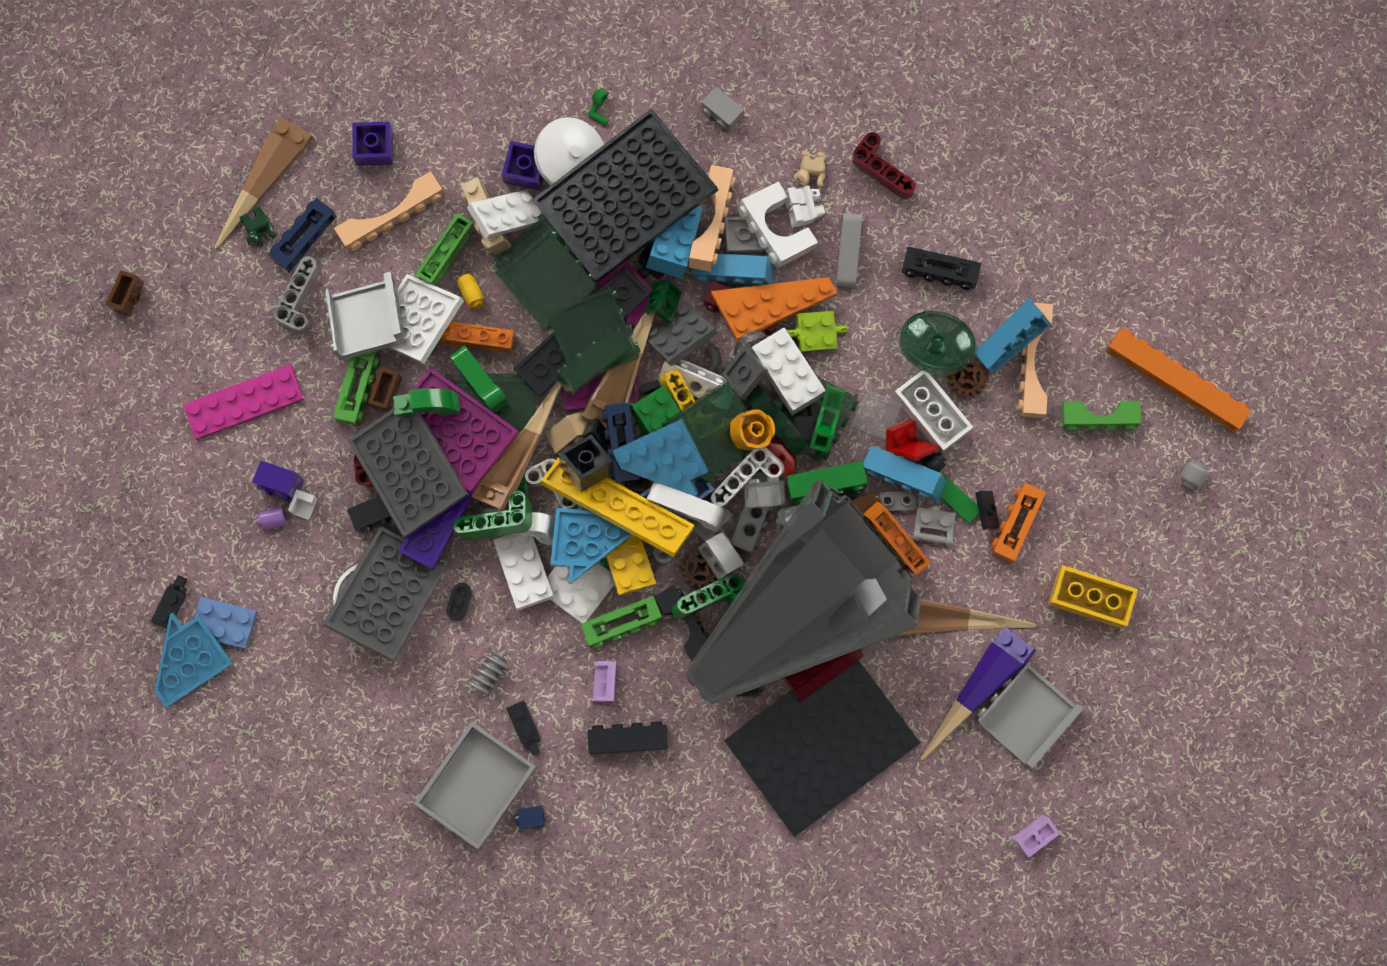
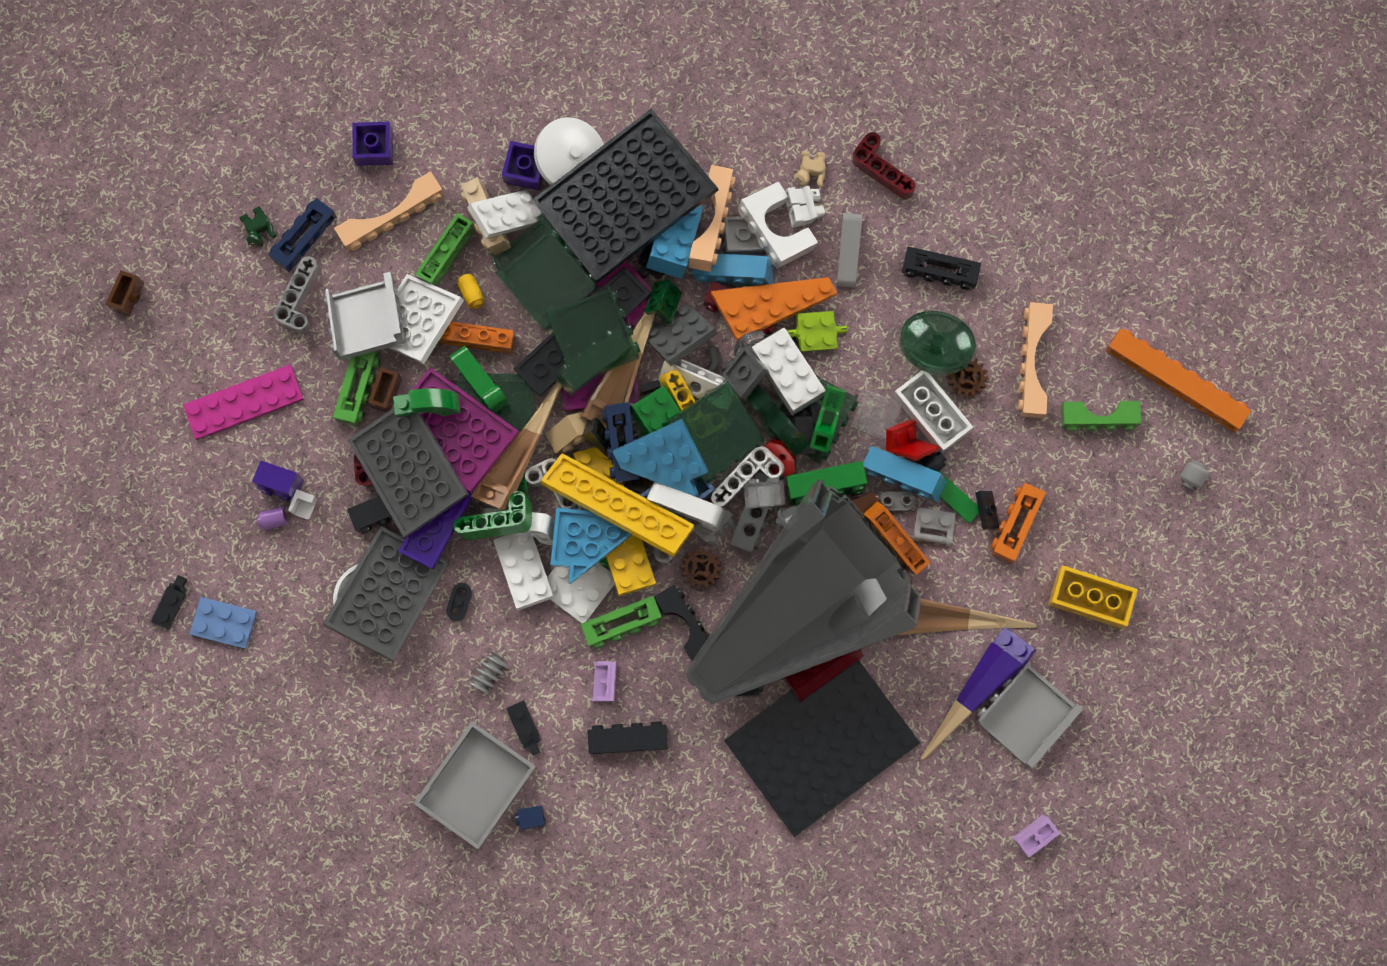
dark azure wing [154,612,233,708] -> none
medium nougat plate [215,117,313,249] -> none
black brick [559,435,614,492] -> none
green plate [588,88,609,126] -> none
green beam [672,574,744,619] -> none
light grey brick [698,532,744,580] -> none
light grey brick [701,87,744,131] -> none
light orange brick [730,410,775,451] -> none
dark azure wedge [974,298,1052,374] -> none

